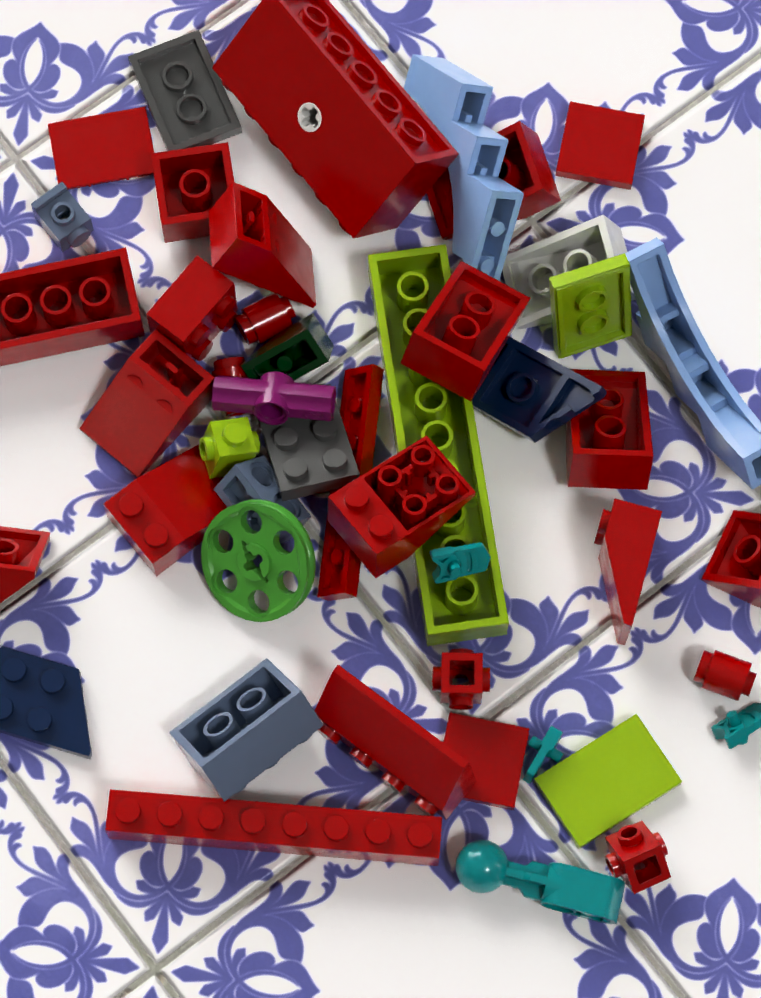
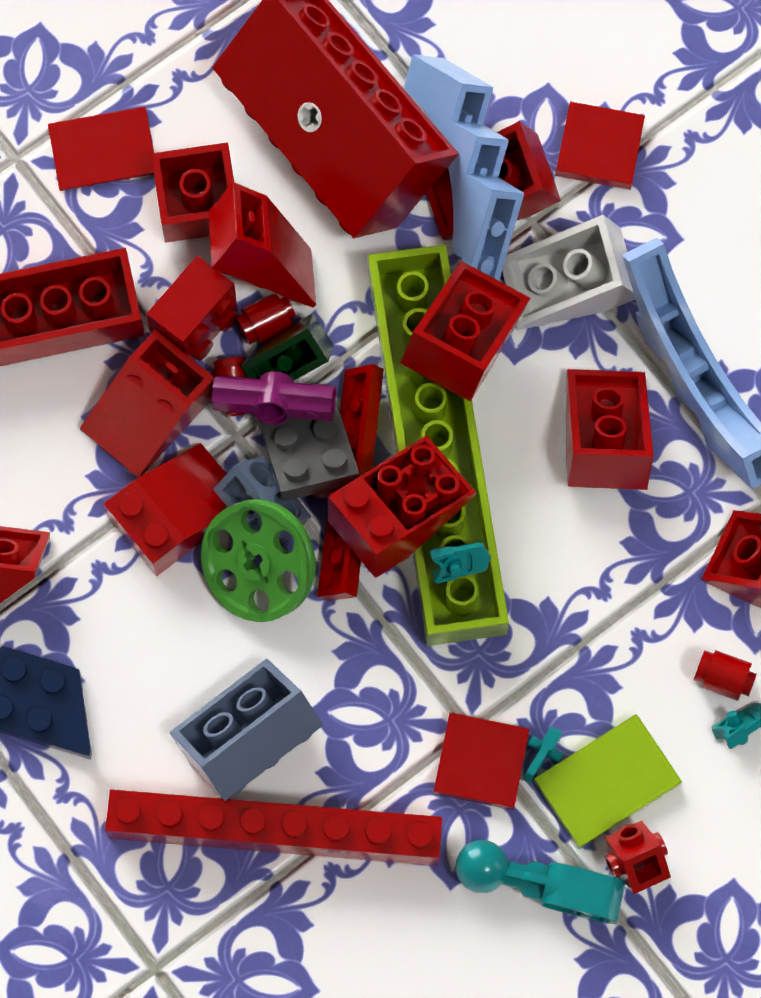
sand blue brick [31,182,94,252] -> none
dark grey plate [128,30,242,151] -> none
lime brick [199,417,260,479] -> none
red slope [314,665,476,820] -> none
red brick [432,648,490,710] -> none
dark blue wing [472,337,607,443] -> none
lime tile [549,253,632,359] -> none
red slope [594,498,662,645] -> none

